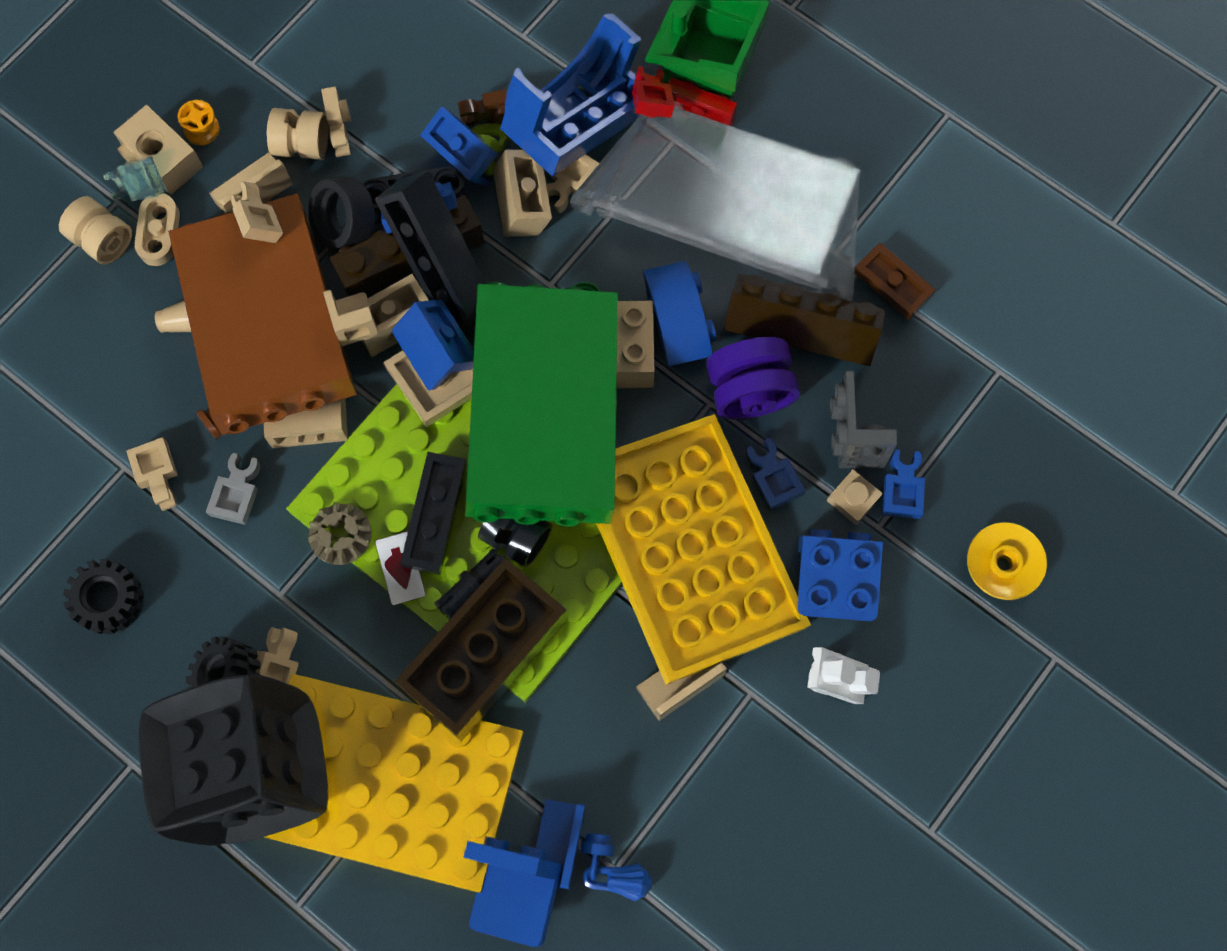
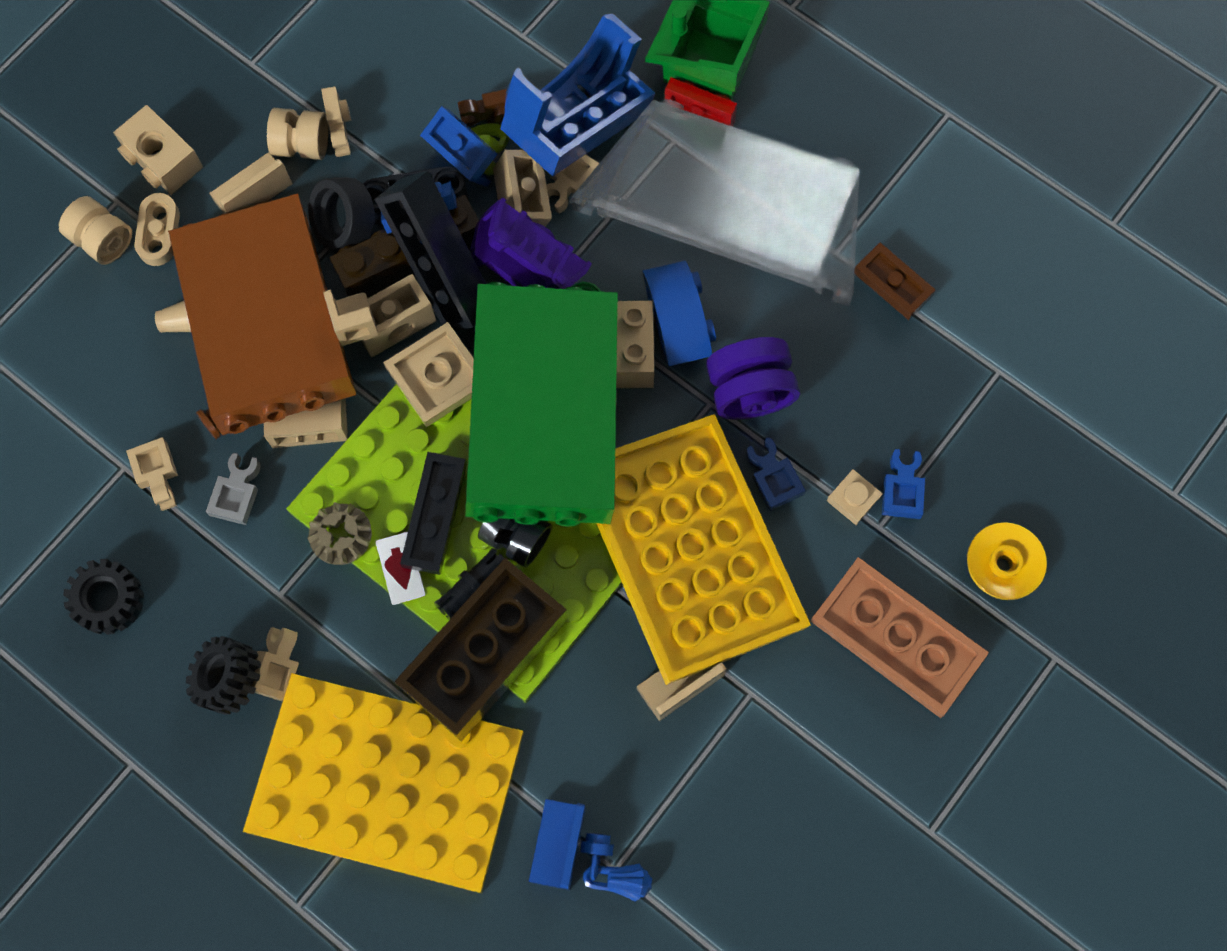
clear light blue plate [103,157,166,201] -> none
black piece [139,675,328,846] -> none
light orange wheel [177,100,220,146] -> none
tan plate [231,181,283,243] -> none
blue panel [392,299,474,391] -> none
blue bracket [463,836,563,947] -> none
red plate [632,66,675,118] -> none
dark brown brick [723,273,885,367] -> none
blue bracket [797,529,883,621] -> none
white hips [807,647,880,704] -> none
dark grey bracket [830,371,897,468] -> none
none -> dark purple piece [470,197,592,289]
none -> nougat plate [810,557,989,718]

